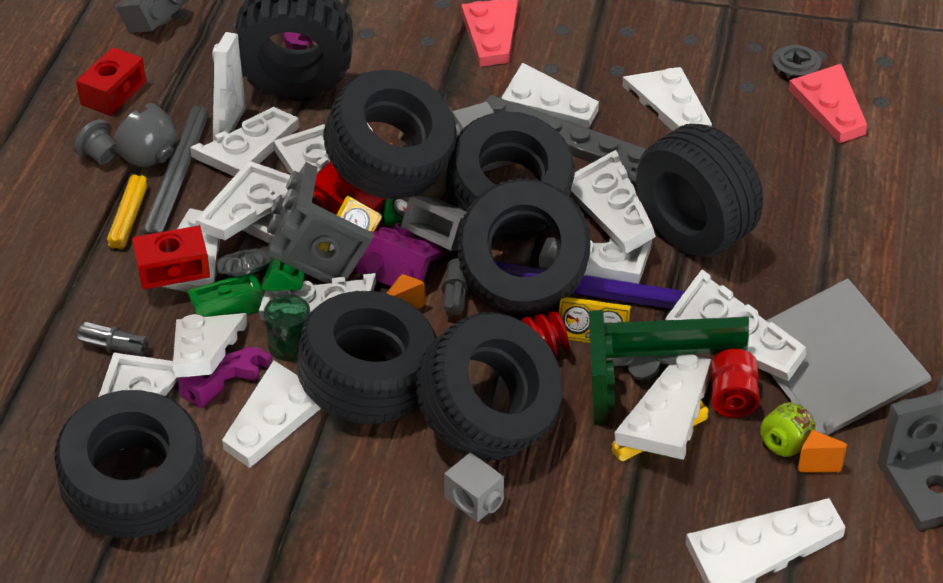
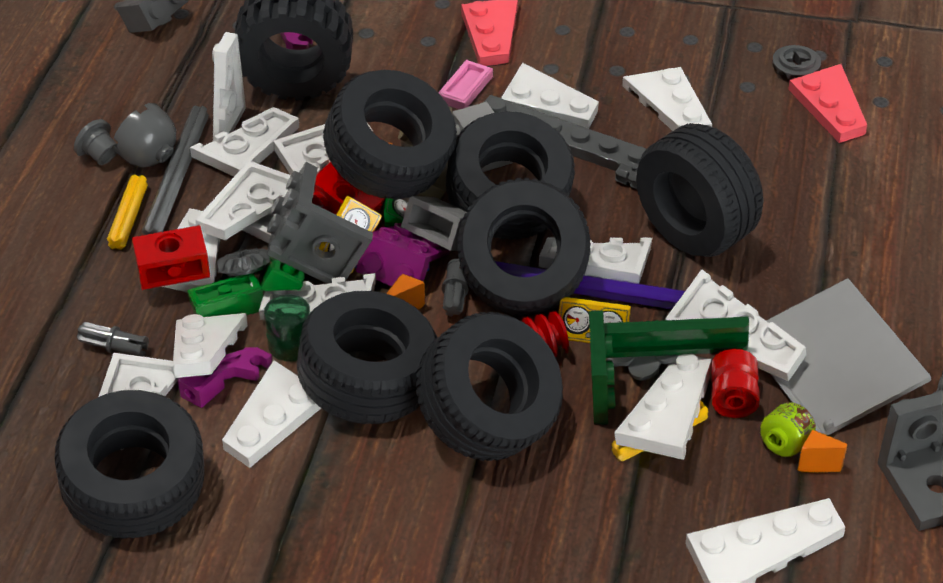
red brick [76,47,146,116] -> none
light grey brick [444,452,504,522] -> none
white wing [570,150,656,253] -> none
none -> bright pink tile [438,60,493,109]

